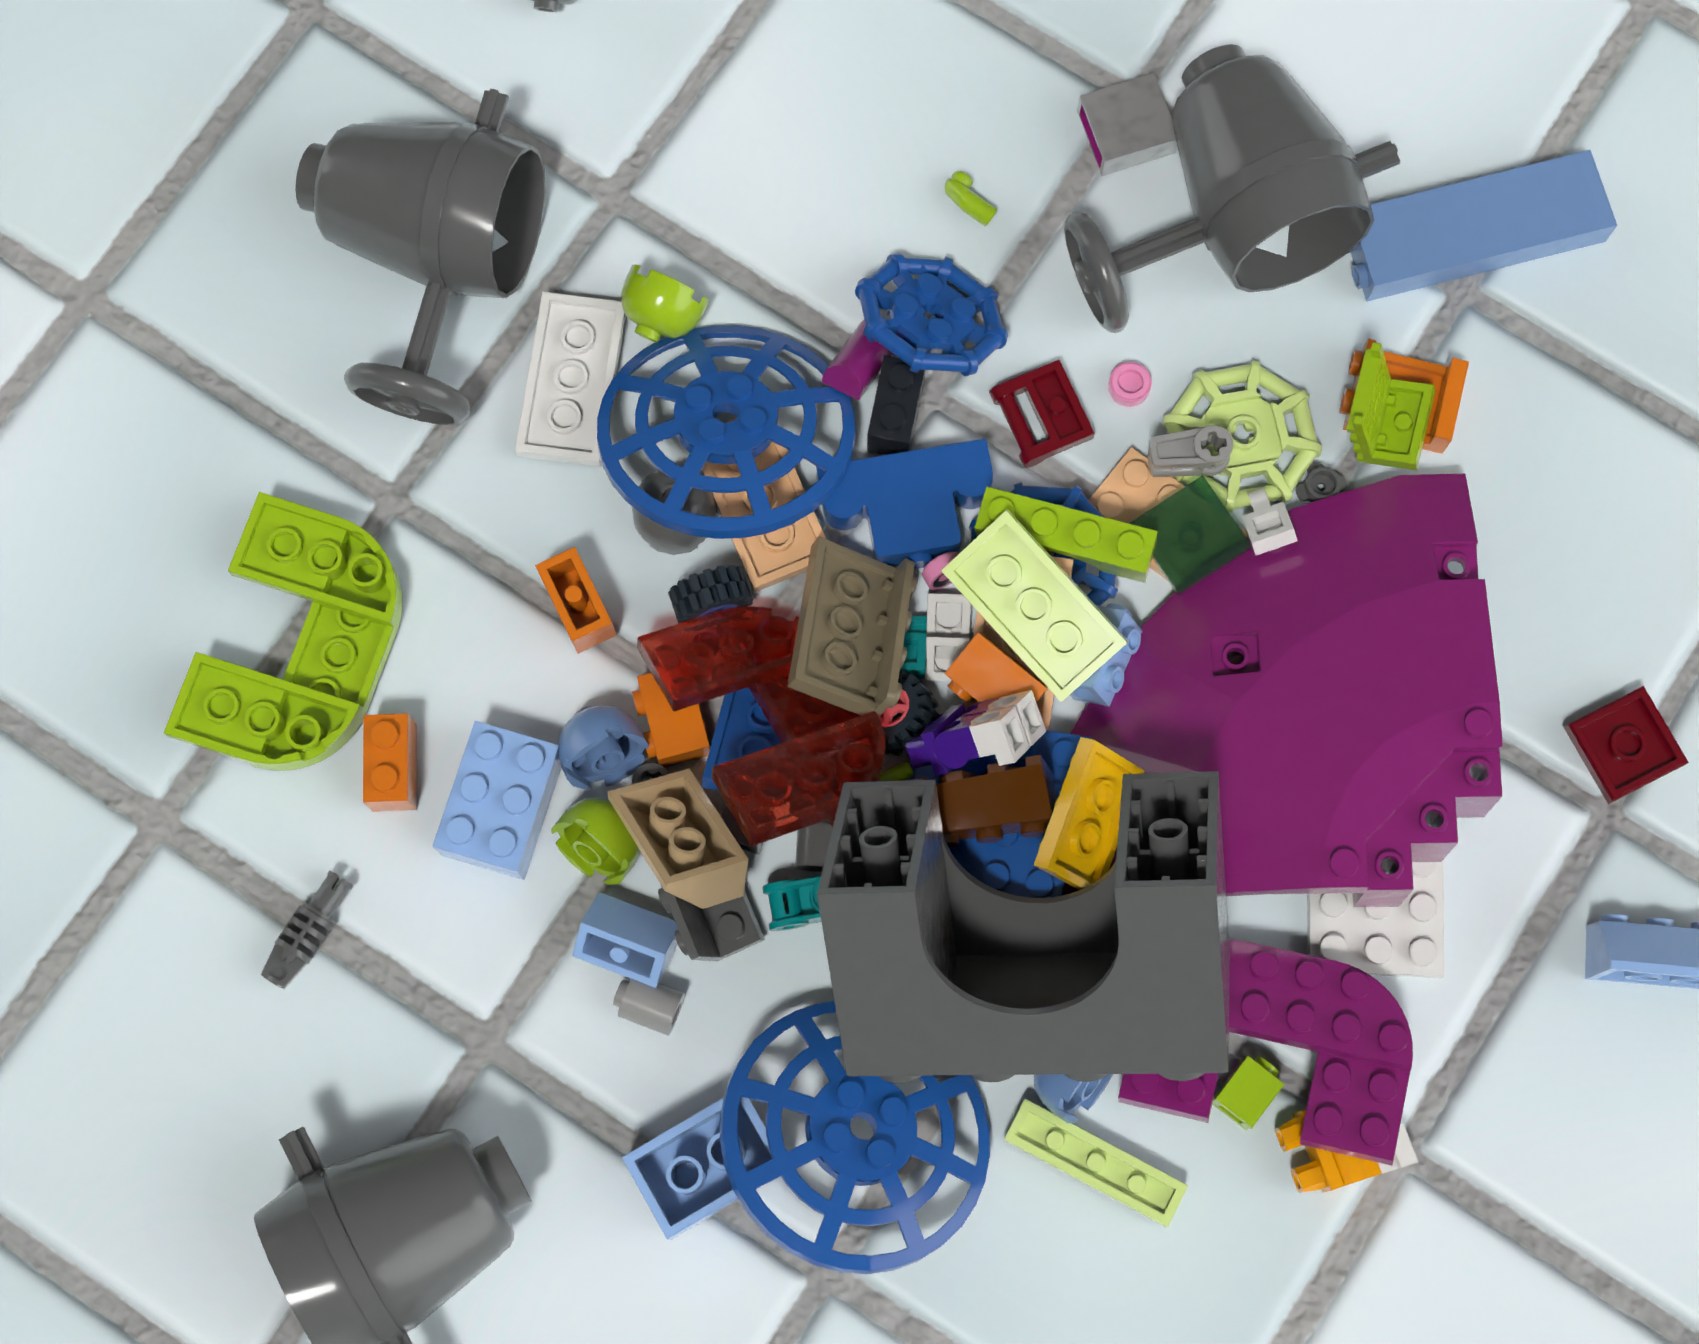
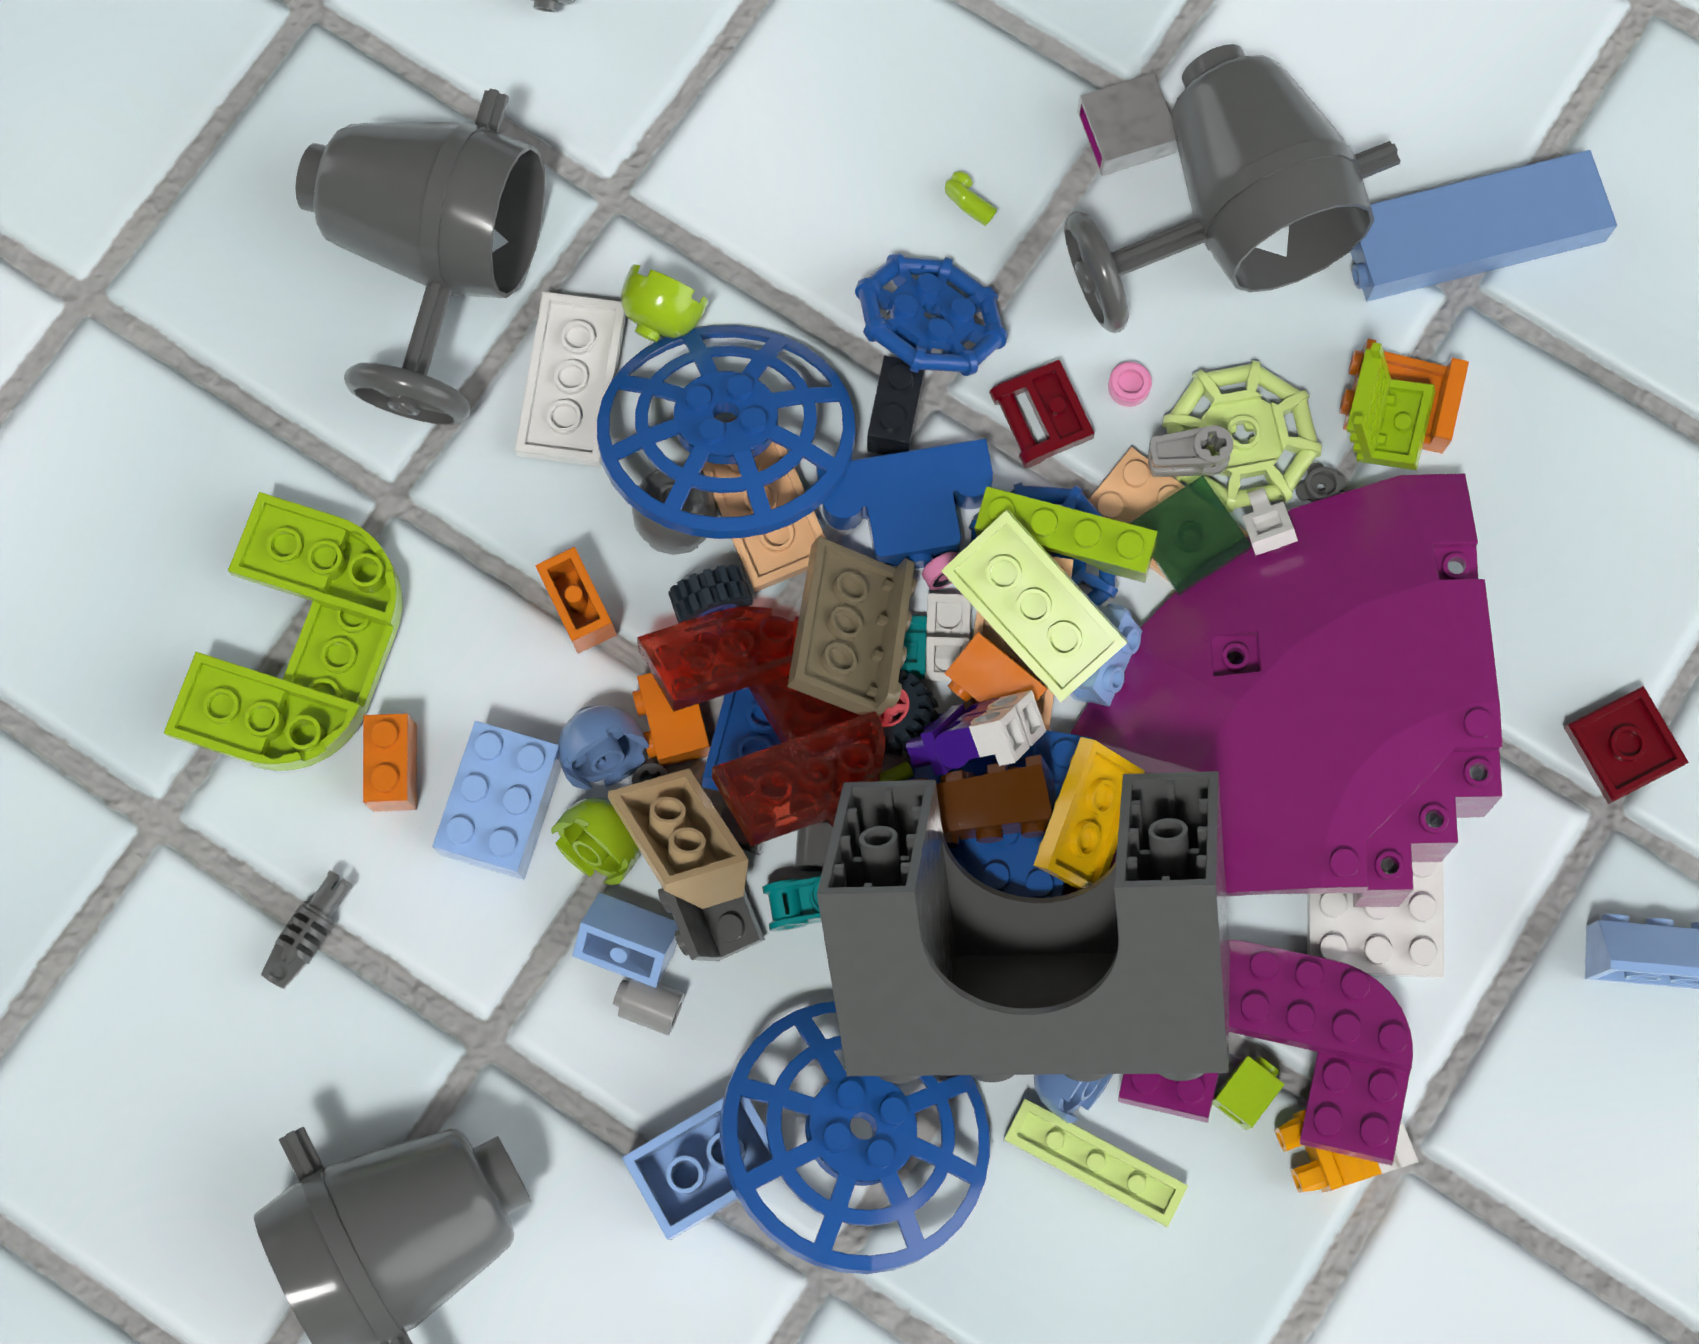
magenta brick [821,320,893,400] -> none

